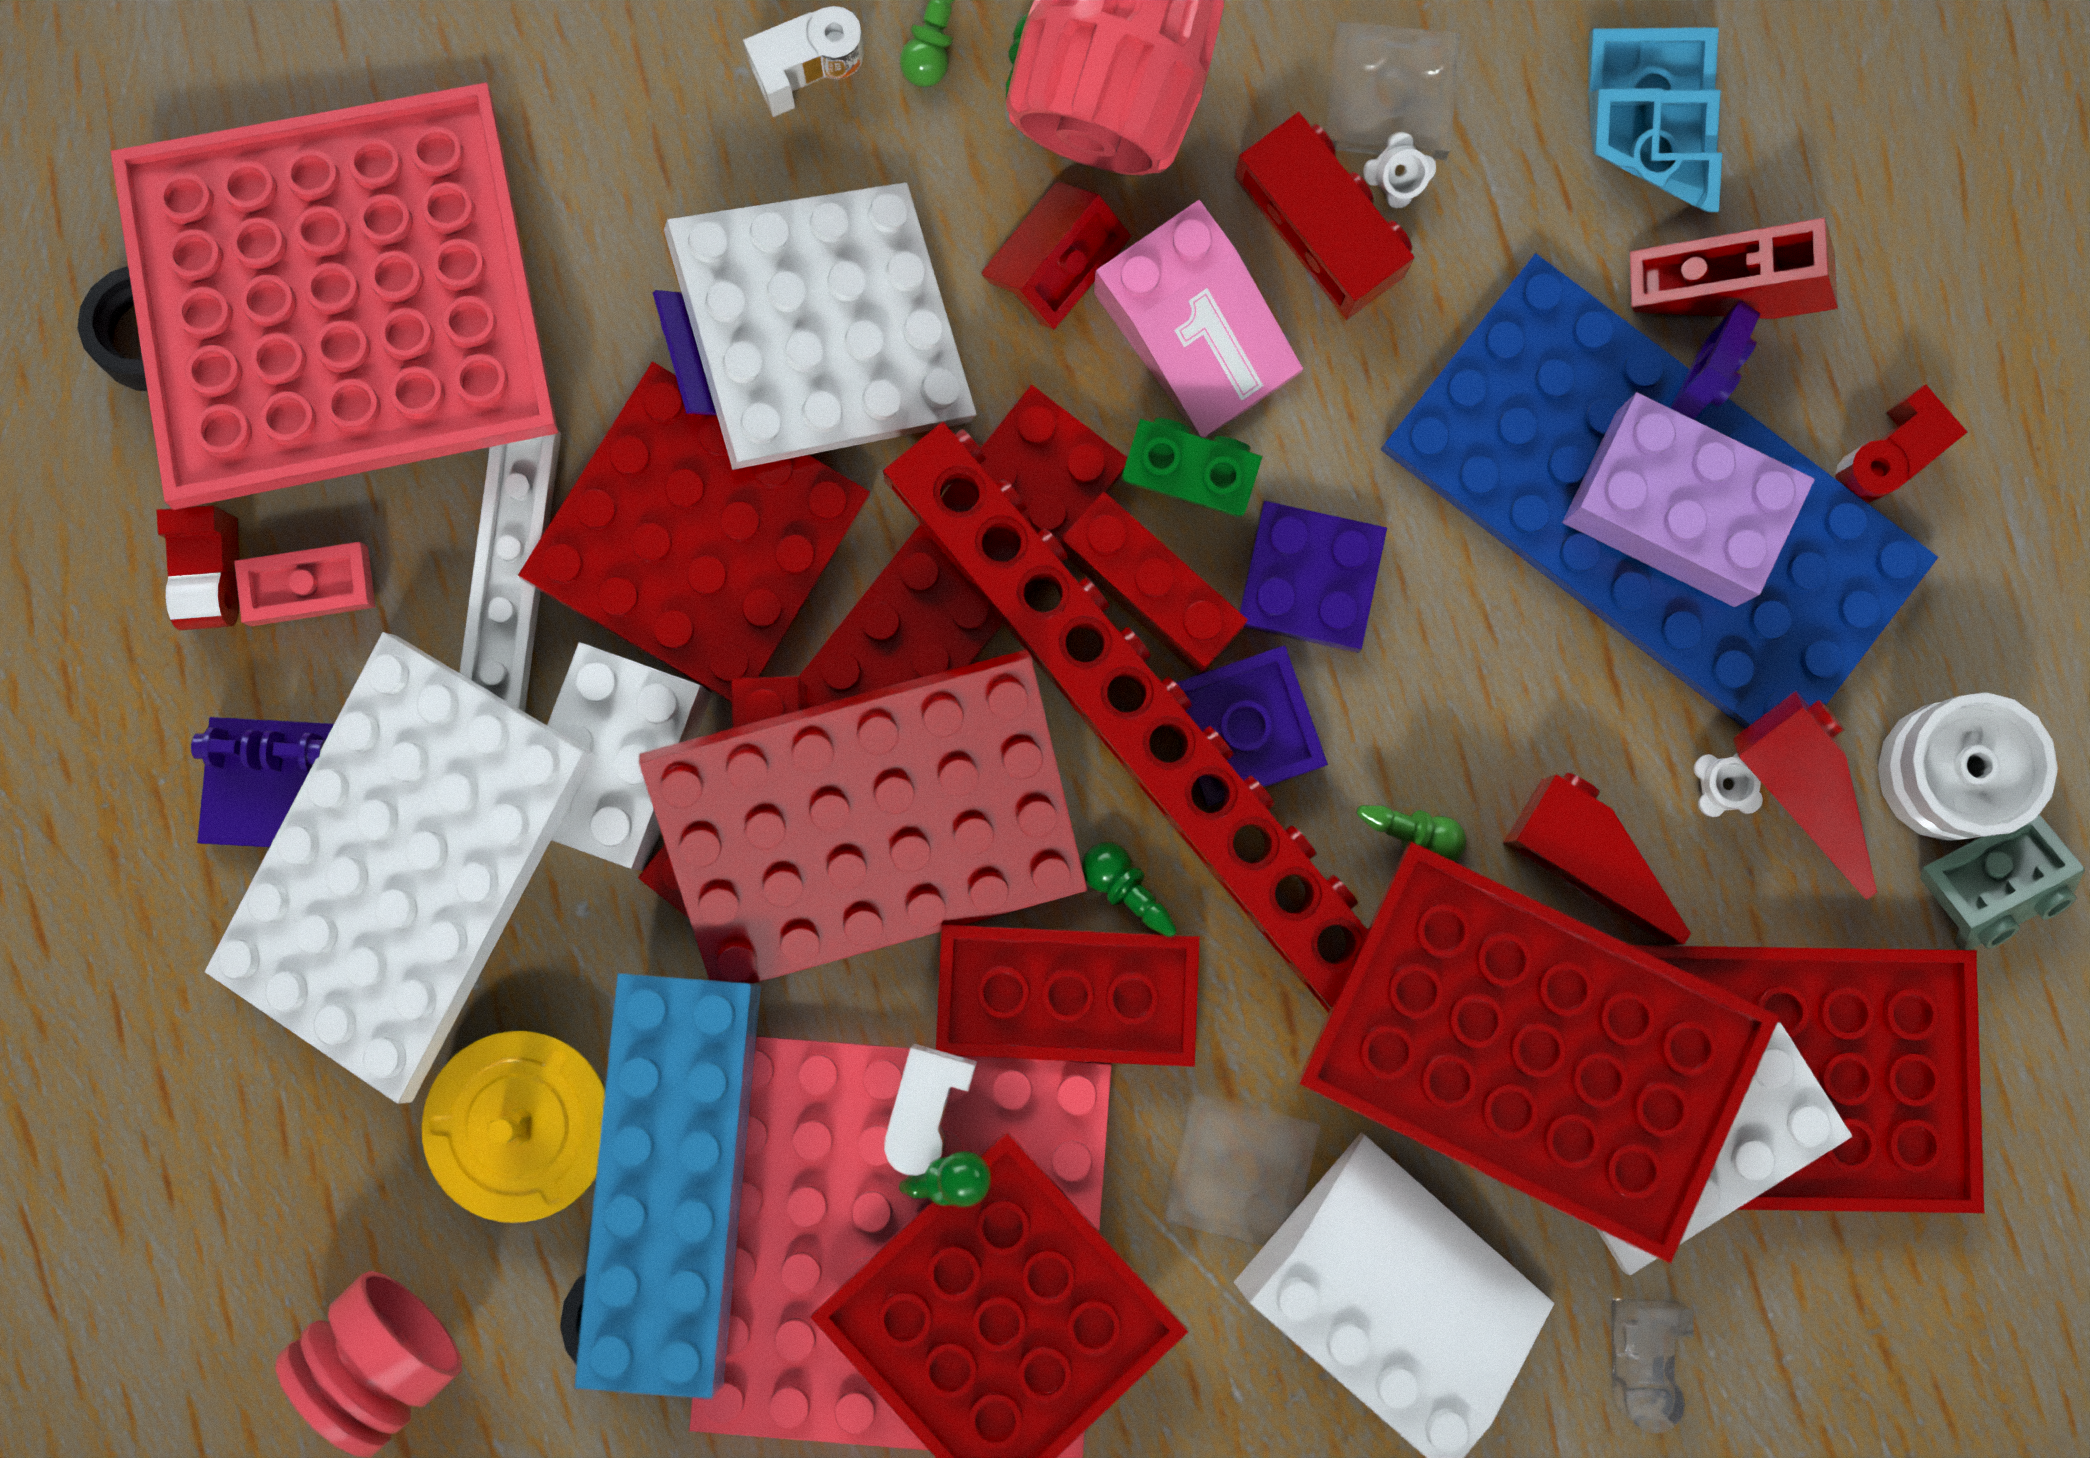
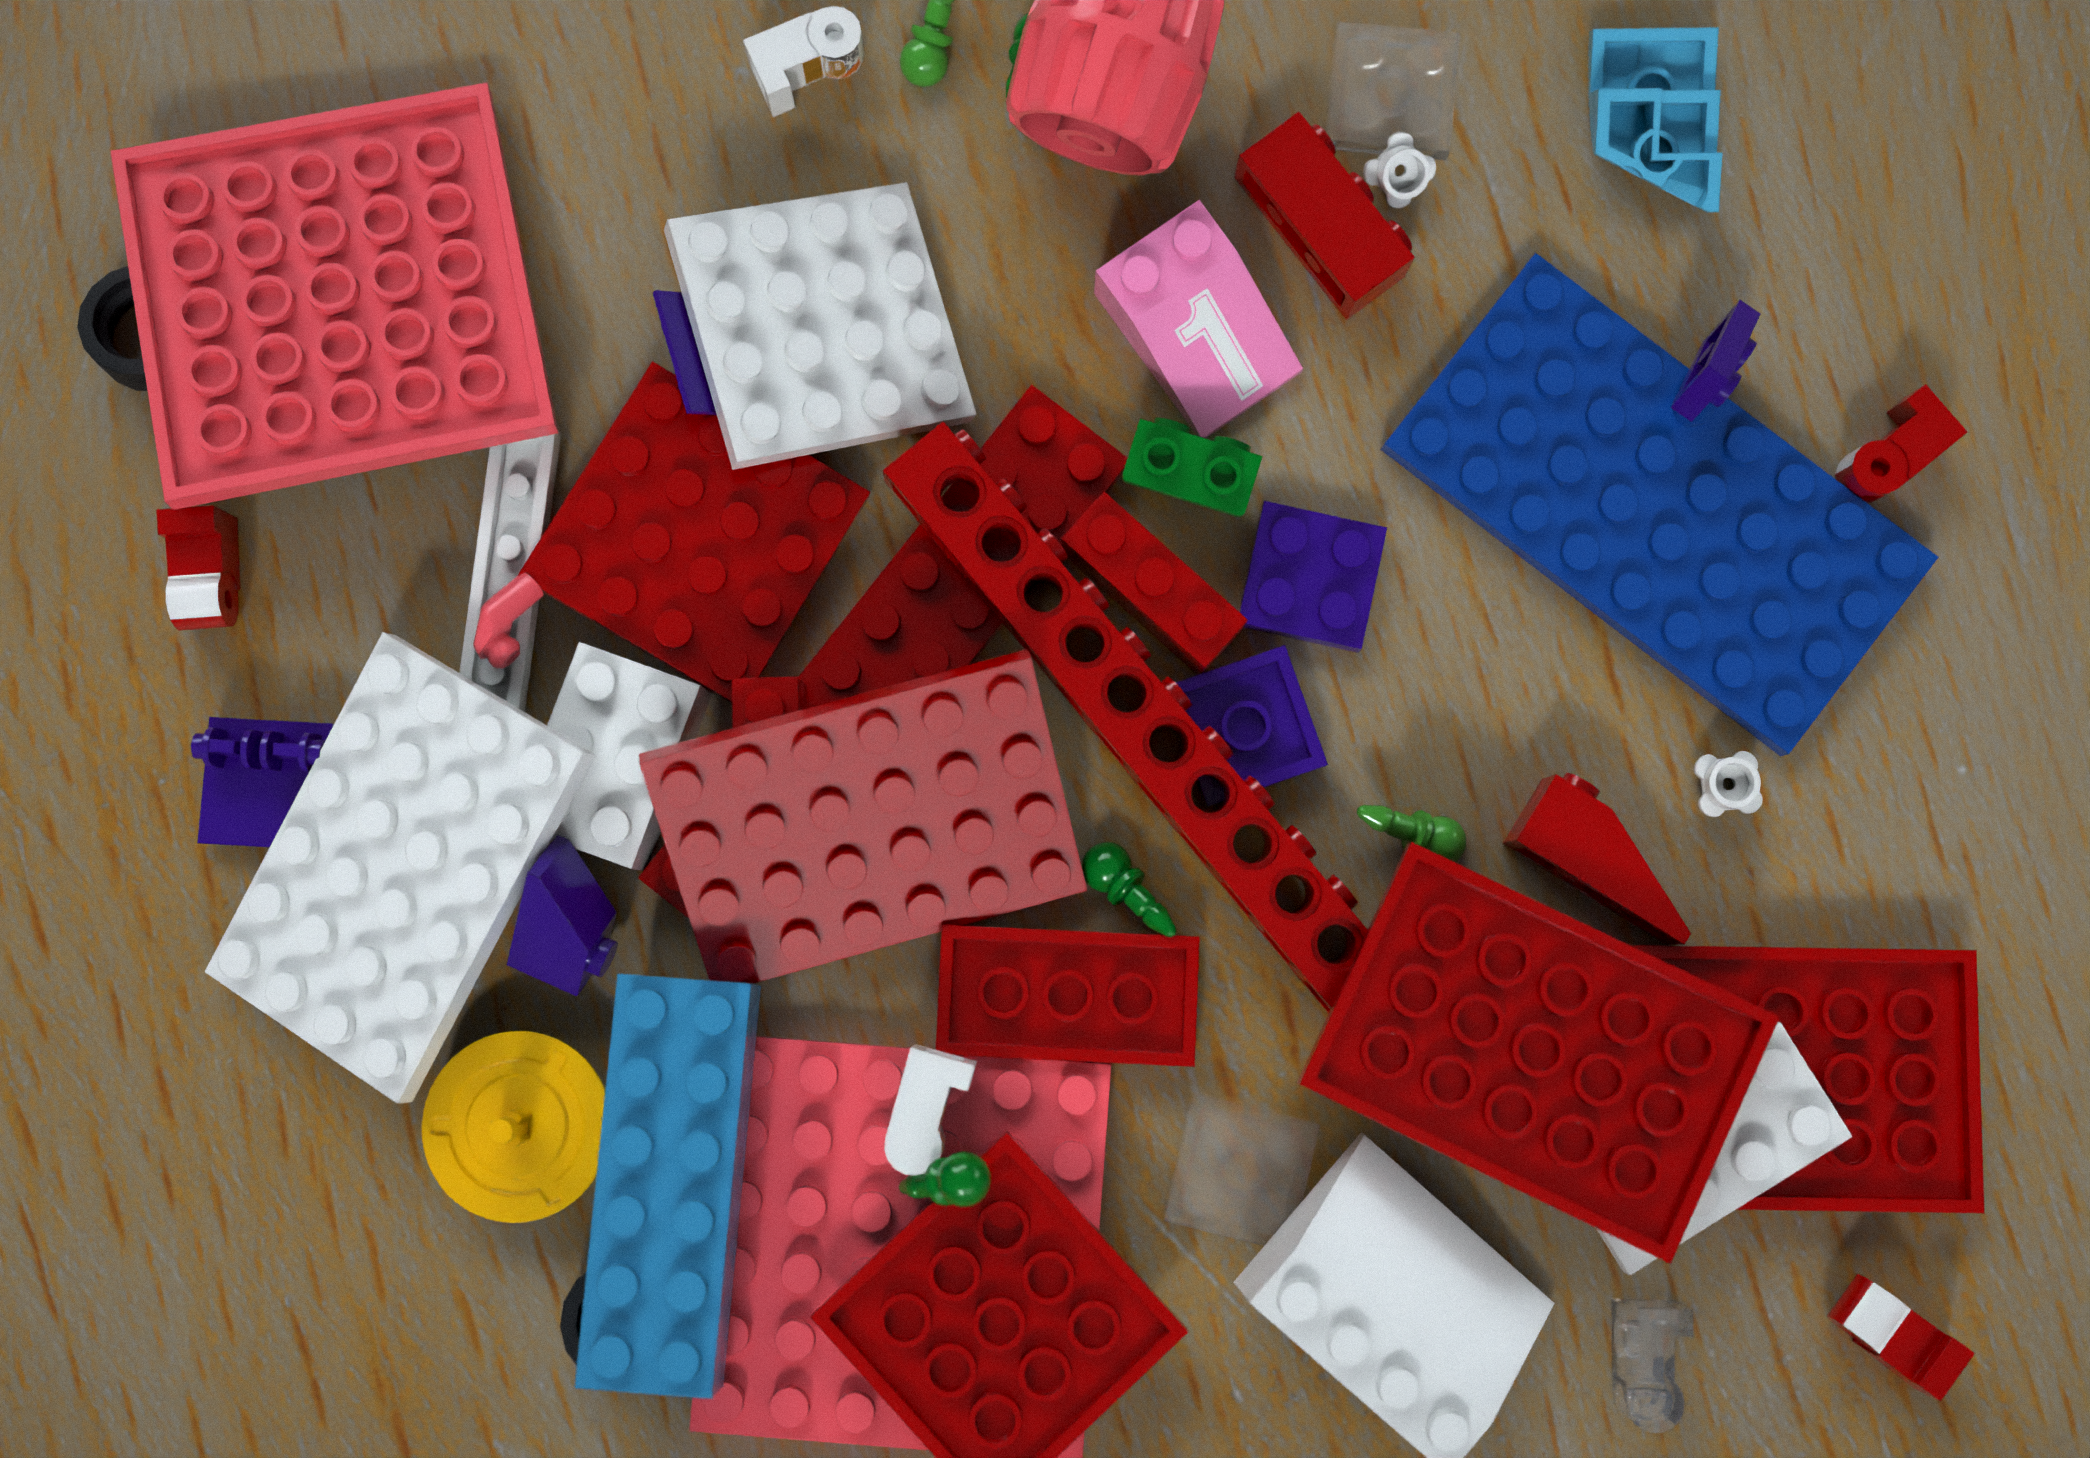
coral plate [234,542,376,626] -> none
coral wheel [275,1271,462,1458] -> none
red panel [982,182,1132,330] -> none
lavender brick [1562,392,1815,607] -> none
red slope [1630,217,1838,319] -> none
red slope [1733,691,1877,900] -> none
white wheel [1877,692,2058,841] -> none
sand green bracket [1920,814,2086,950] -> none
none -> coral arm [473,573,544,669]
none -> dark purple slope [507,835,618,996]
none -> red leg [1827,1274,1975,1402]

